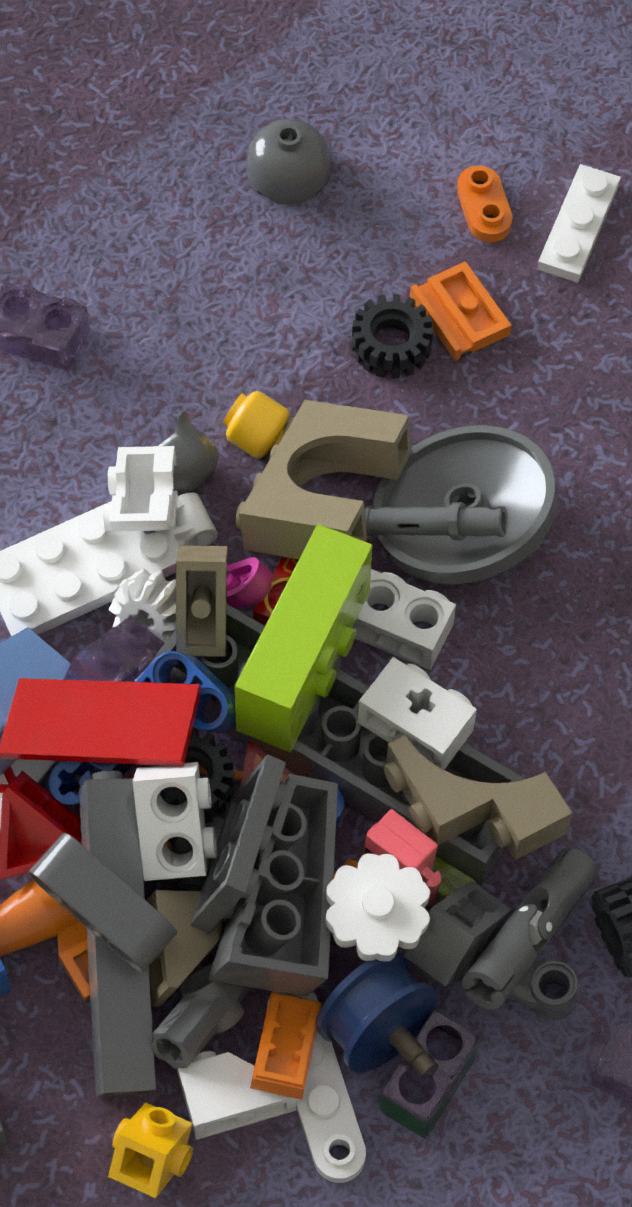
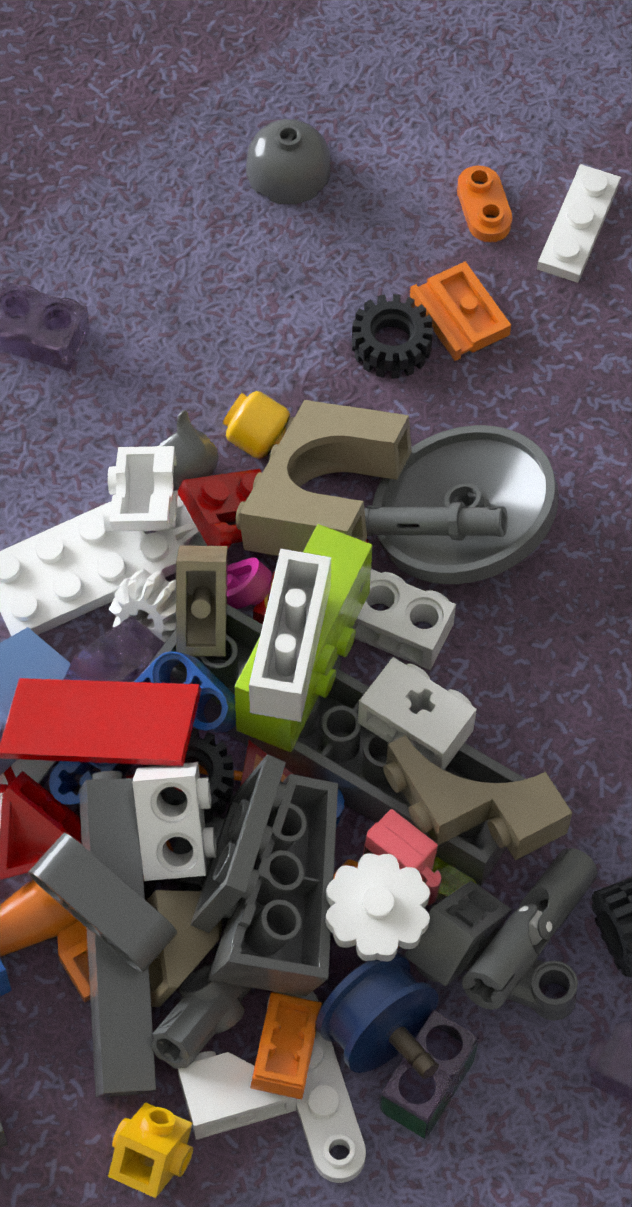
none -> red plate [177,469,262,548]
none -> white brick [249,549,331,722]

